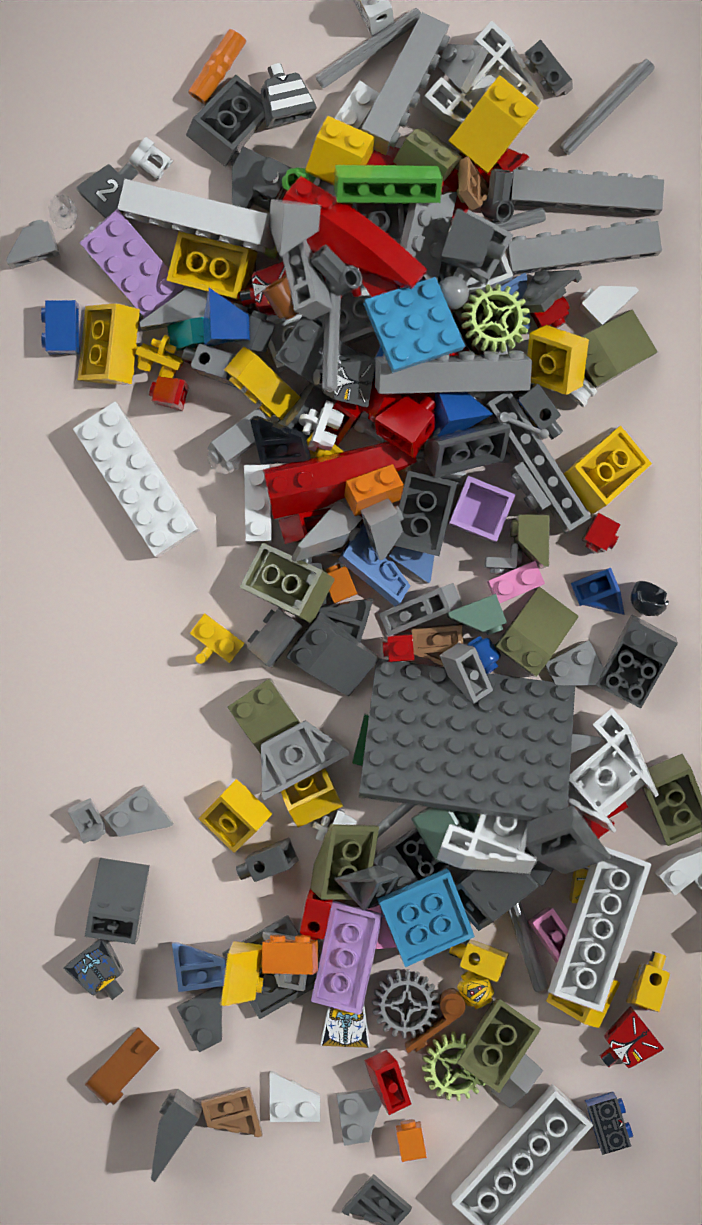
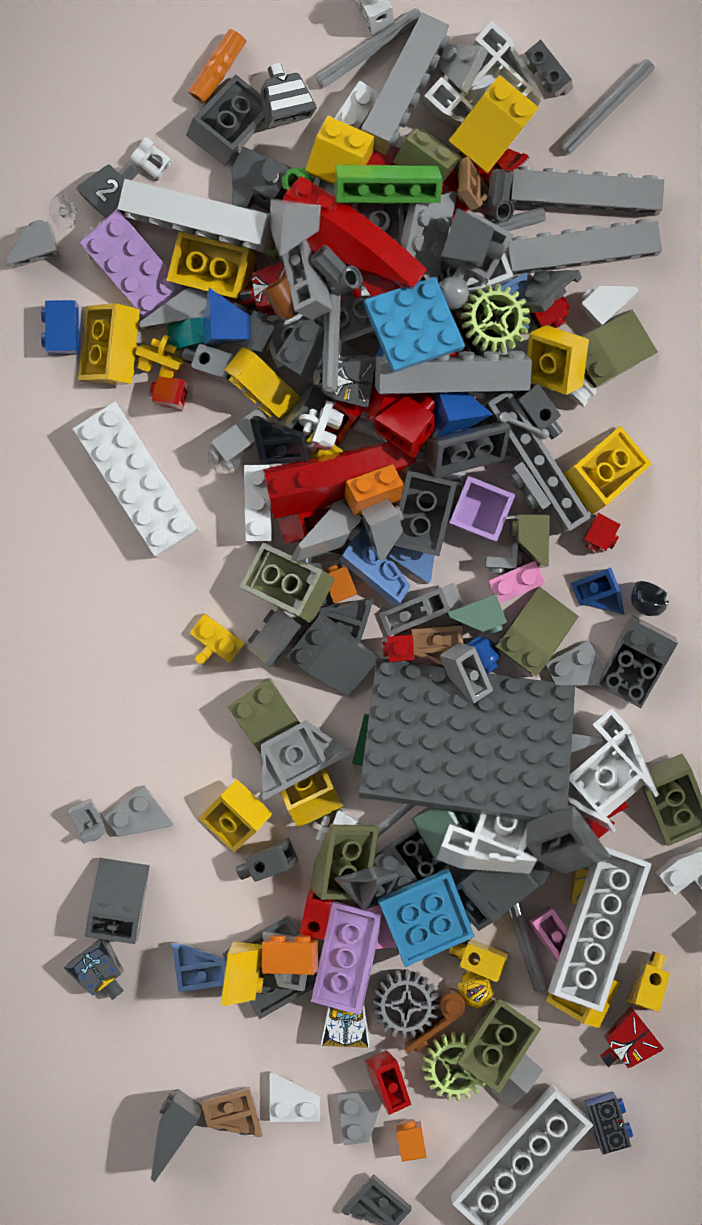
dark orange door [84,1027,160,1105] -> none
dark grey wing [177,986,222,1052] -> none

